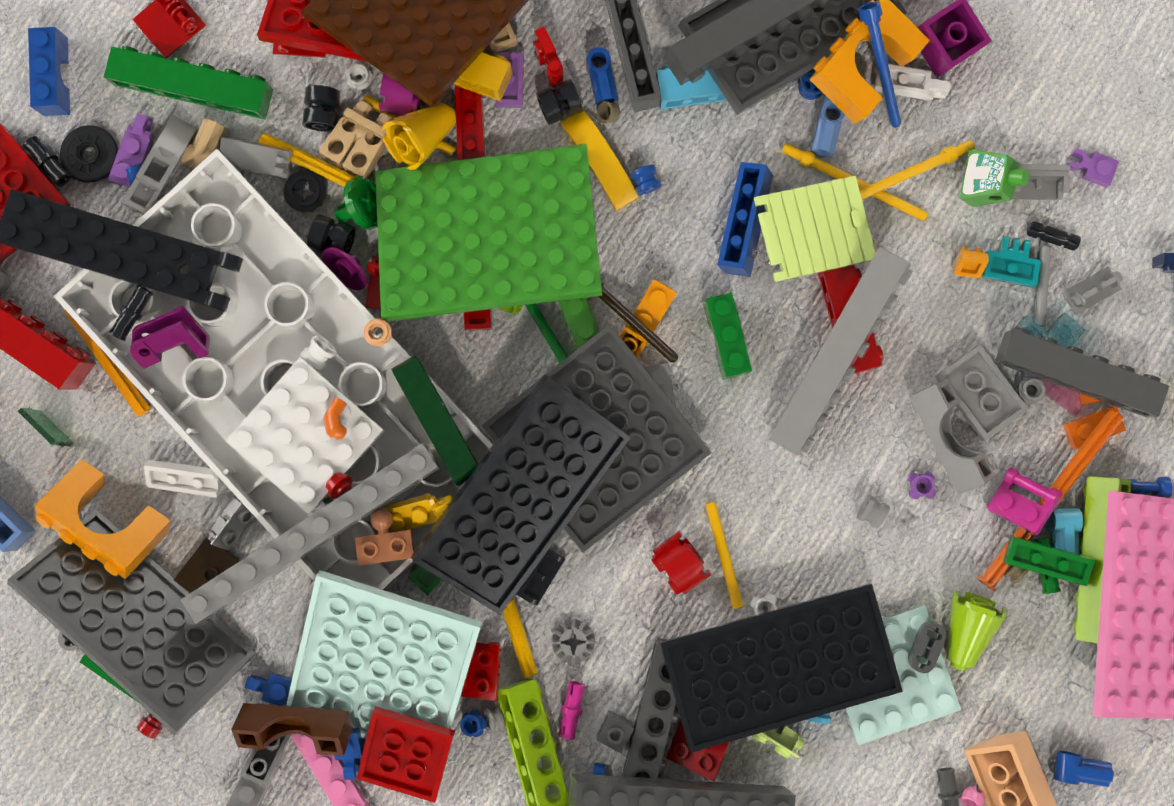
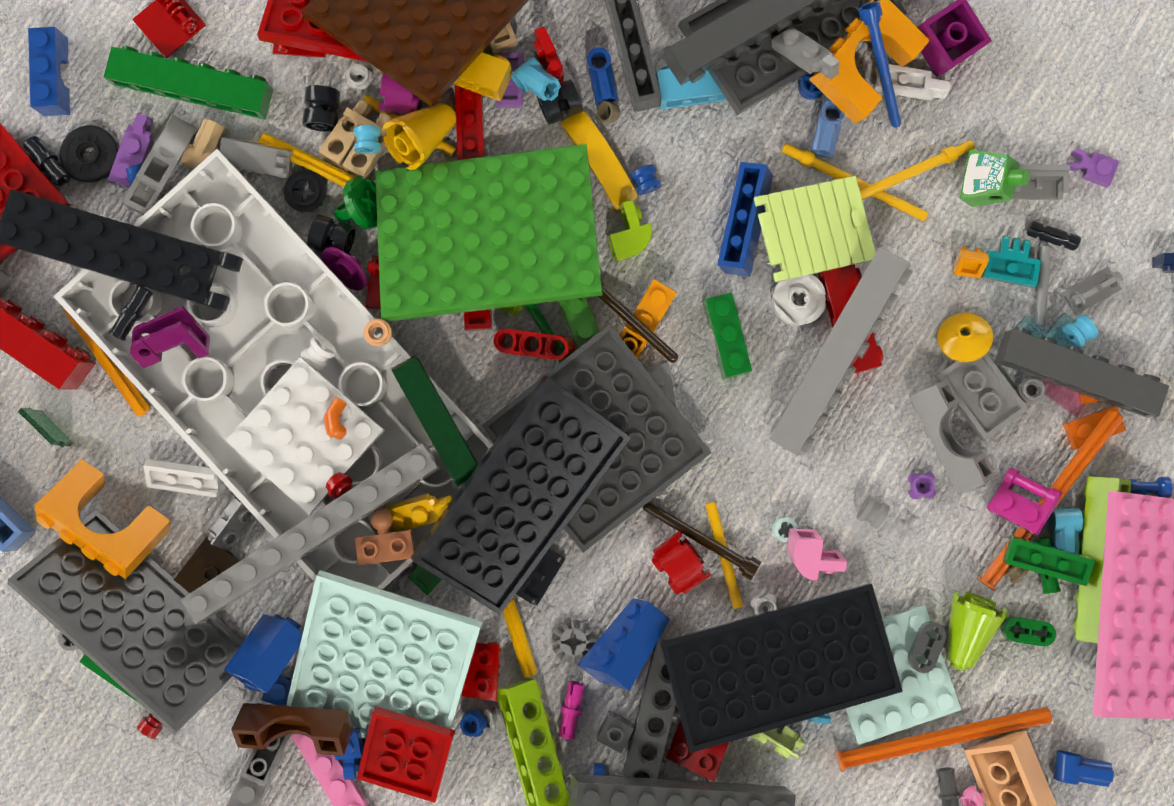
none -> blue brick [224,614,303,693]
none -> medium azure wheel [353,125,382,154]
none -> red beam [493,329,575,360]
none -> medium azure piece [510,57,561,101]
none -> blue wedge [577,598,670,691]
none -> lime brick [606,200,652,263]
none -> dark brown piece [643,502,761,580]
none -> white plate [771,274,826,327]
none -> light grey hinge [772,26,840,80]
none -> light aqua bush [772,517,798,542]
none -> bright pink brick [787,529,847,581]
none -> orange axle [836,707,1052,772]
none -> yellow dish [937,313,993,362]
none -> green beam [1001,616,1056,646]
none -> medium azure wheel [1062,315,1099,348]

